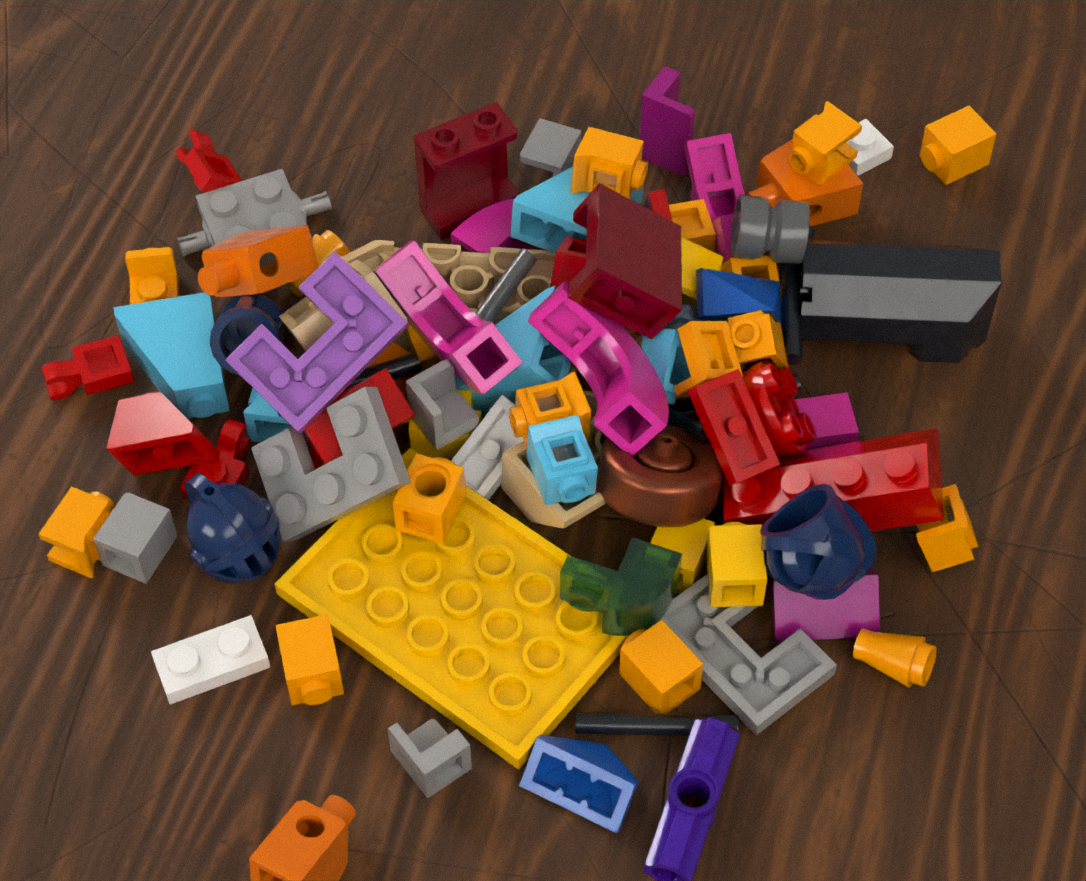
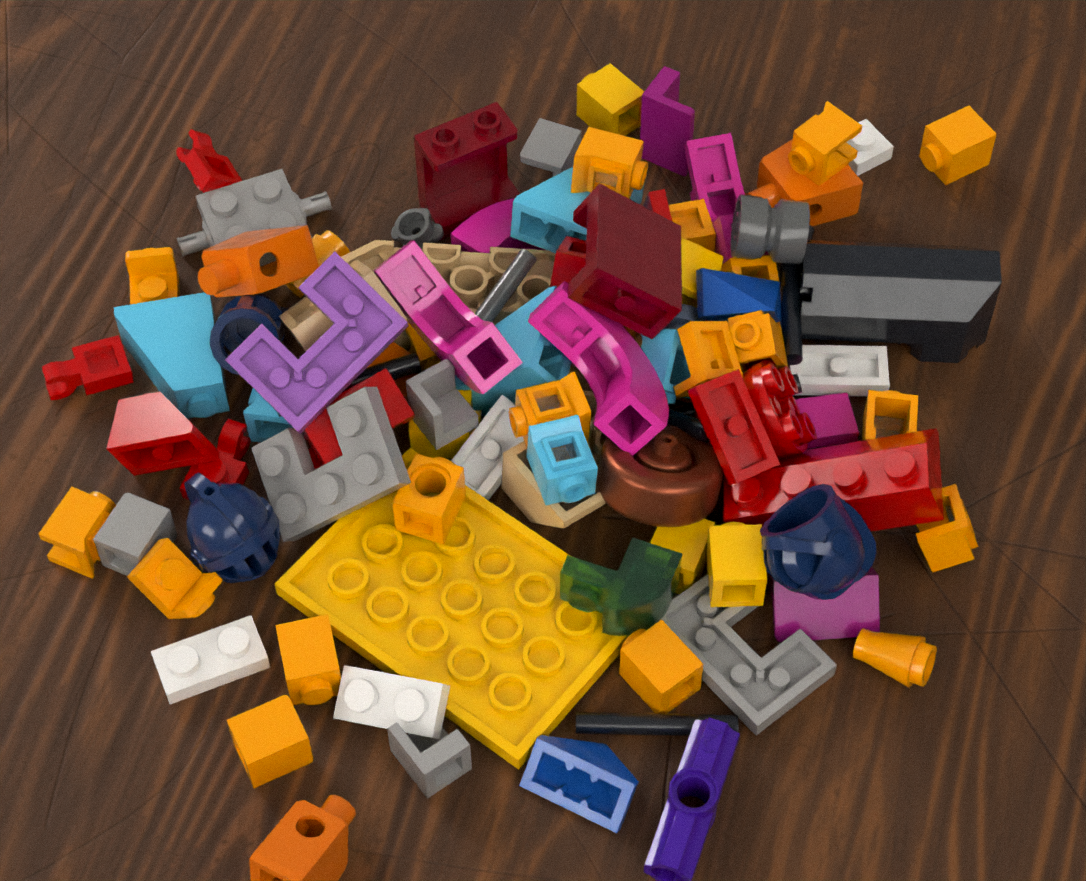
none -> light orange bracket [127,538,223,619]
none -> light orange panel [227,695,314,788]
none -> white plate [333,665,450,739]
none -> dark grey plate [391,208,444,249]
none -> yellow brick [576,63,644,136]
none -> white plate [789,345,890,397]
none -> light orange window [862,390,918,441]

